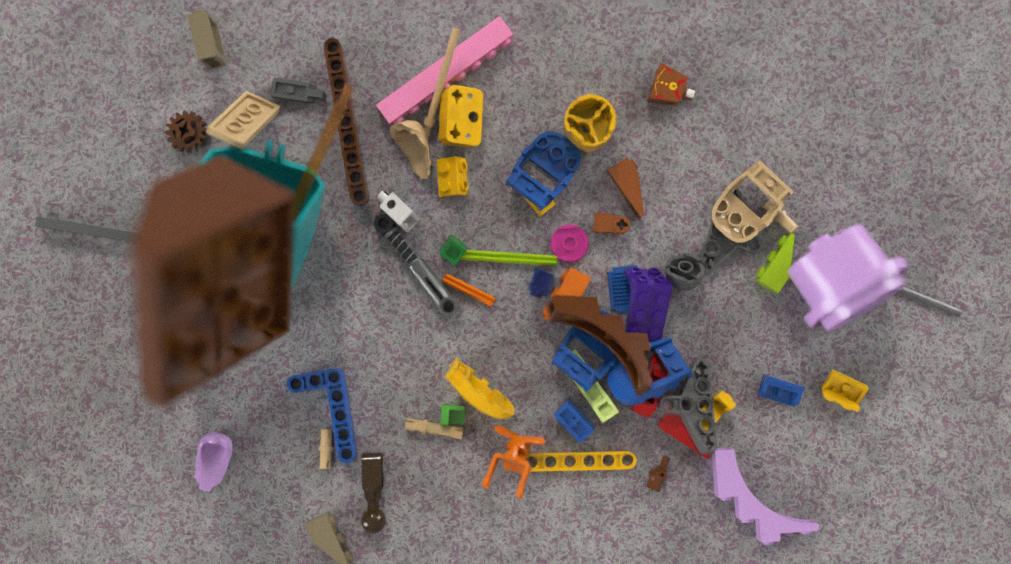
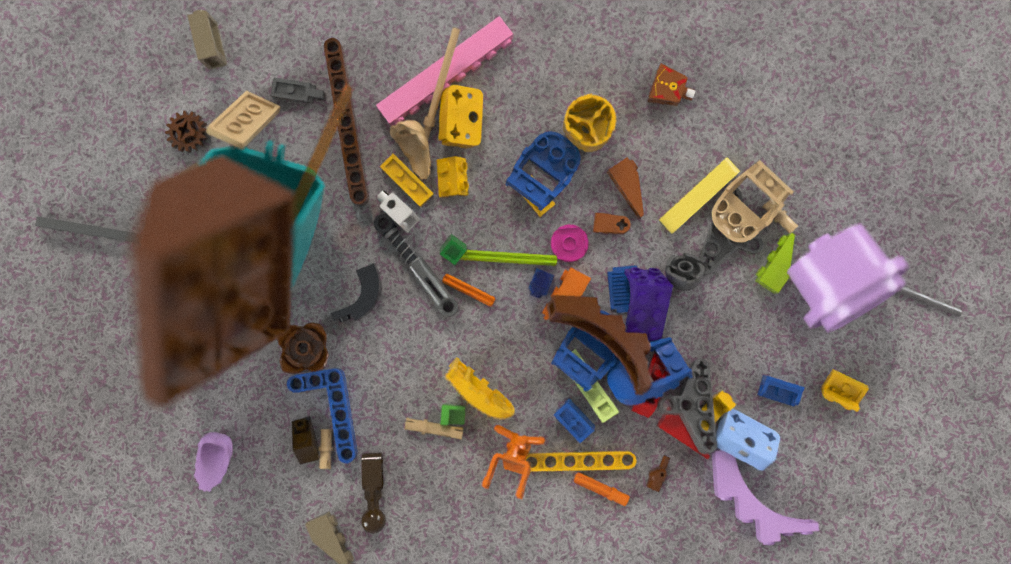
none -> reddish brown brick [277,322,329,374]
none -> dark brown slope [292,416,319,465]
none -> black arch [331,263,381,323]
none -> yellow plate [380,153,434,208]
none -> orange axle [573,472,630,506]
none -> light yellow beam [659,157,740,234]
none -> light blue axle [716,409,780,471]

